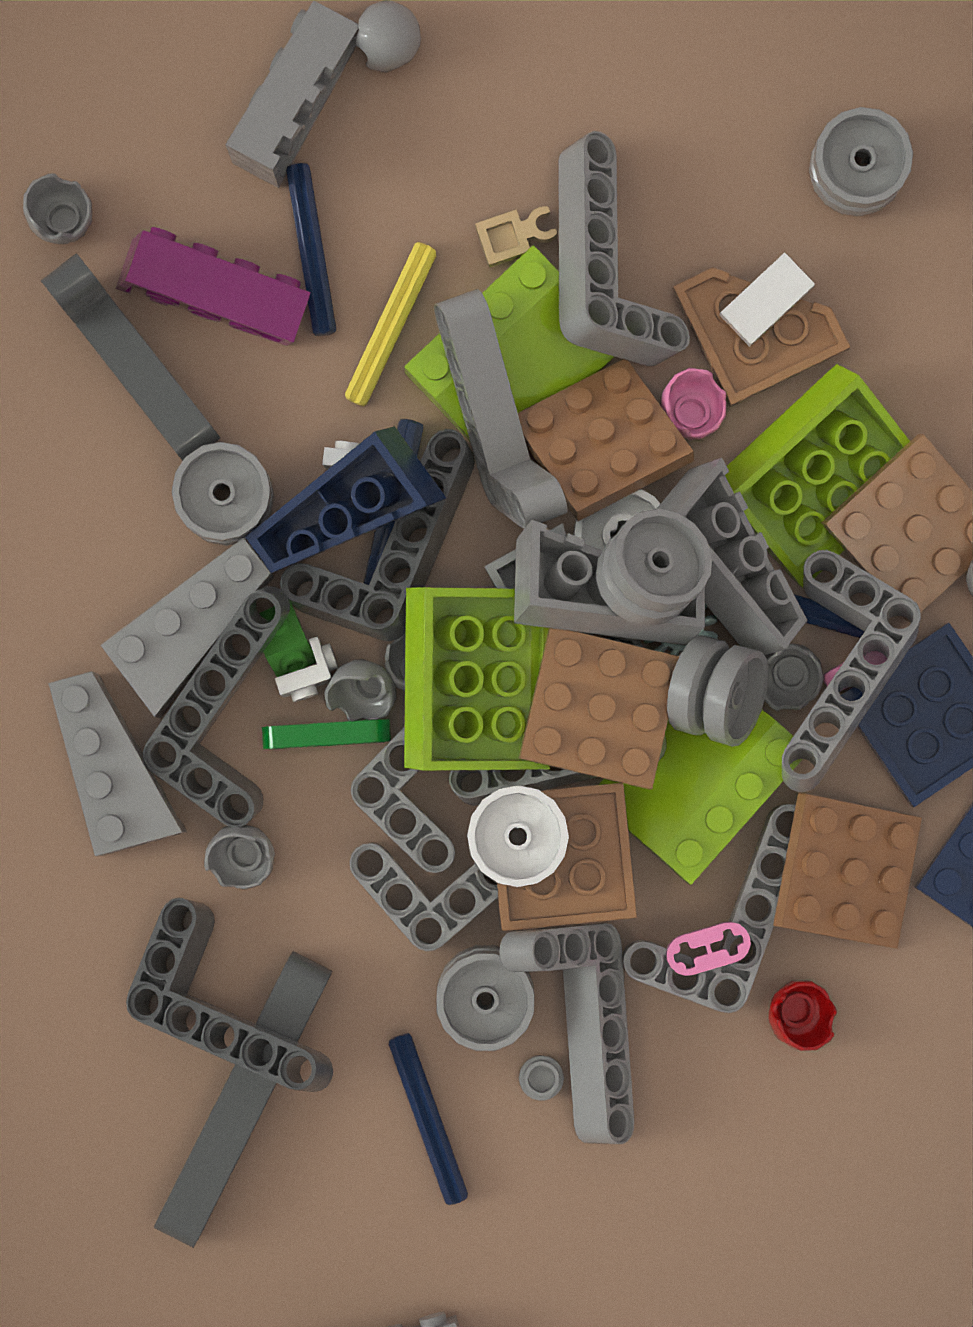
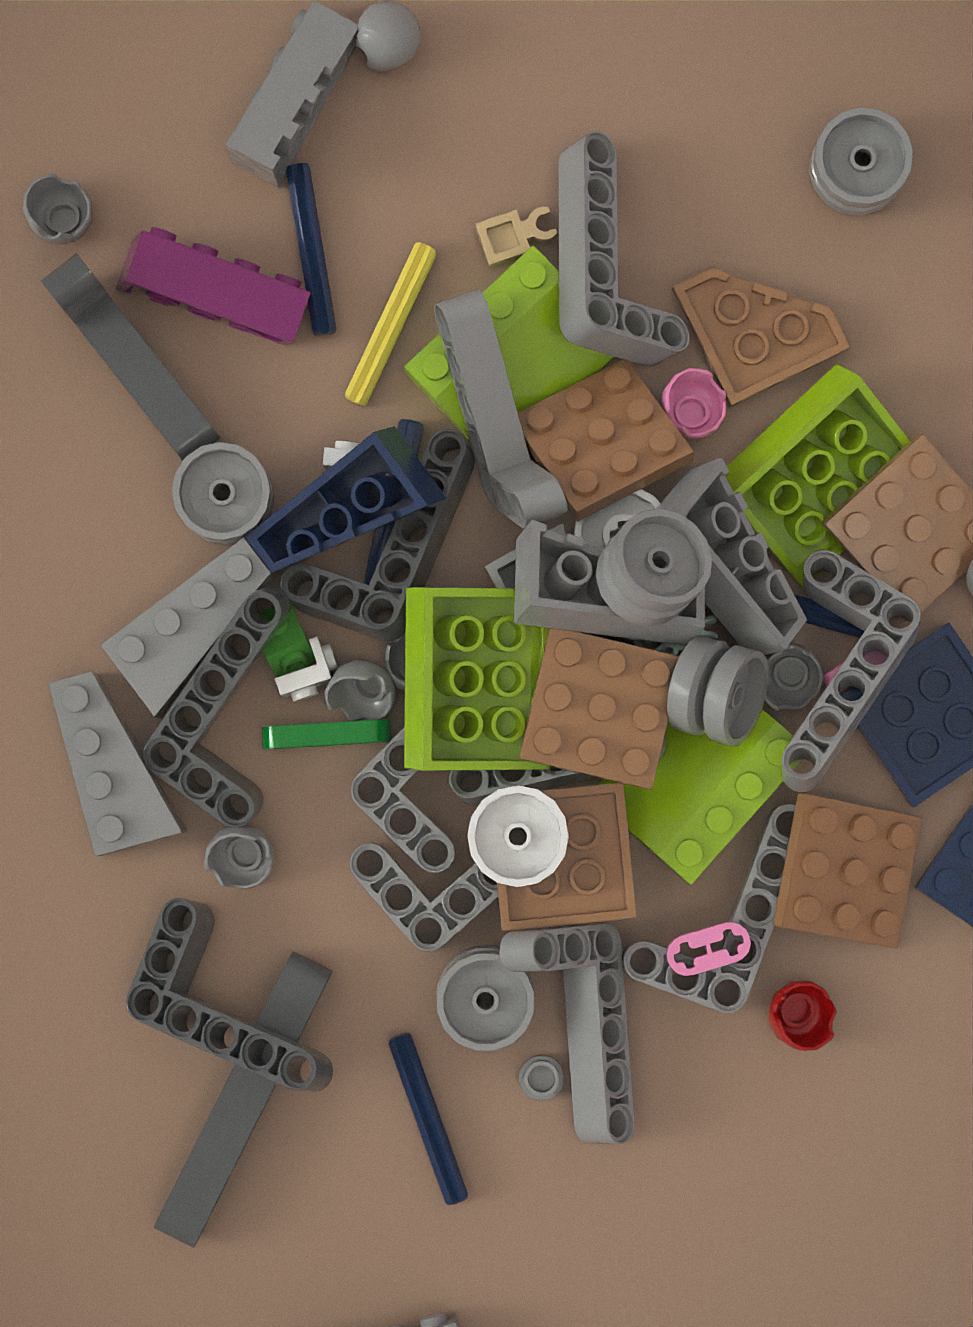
white tile [719,252,815,347] -> none

